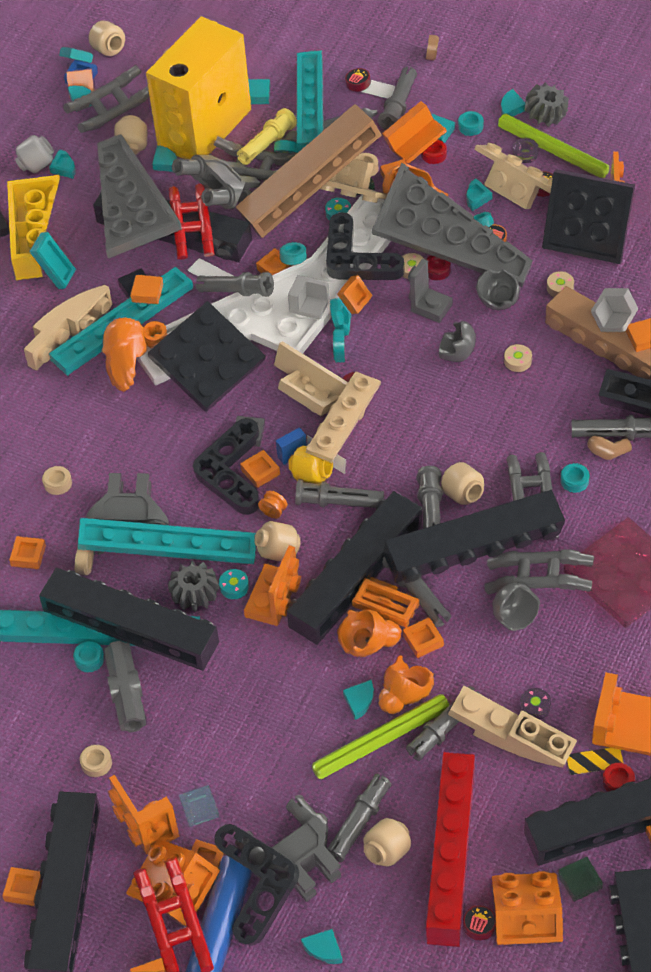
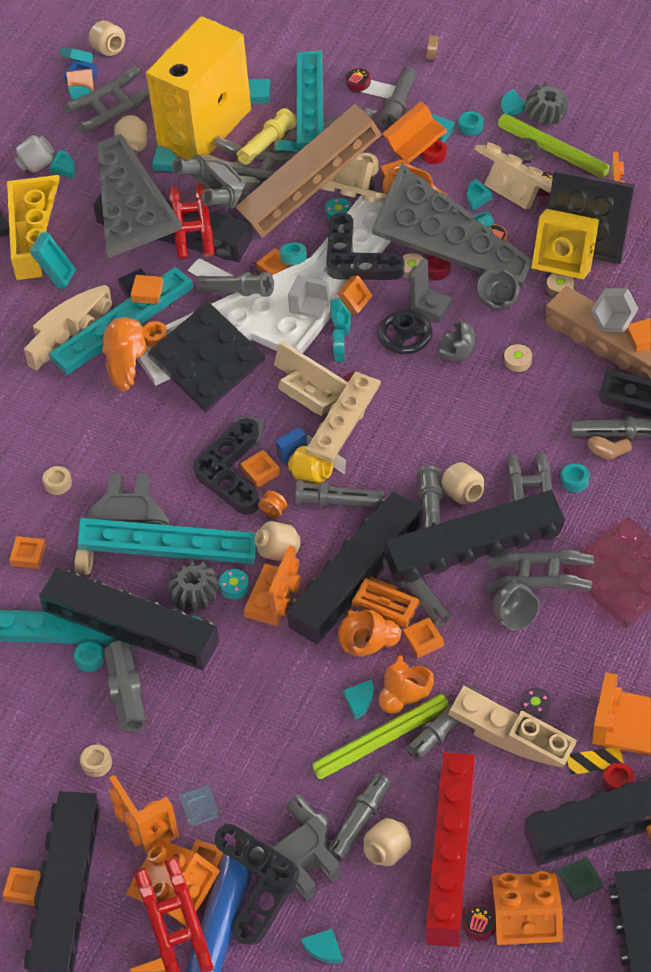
none -> black piece [378,310,432,354]
none -> yellow brick [531,209,599,280]

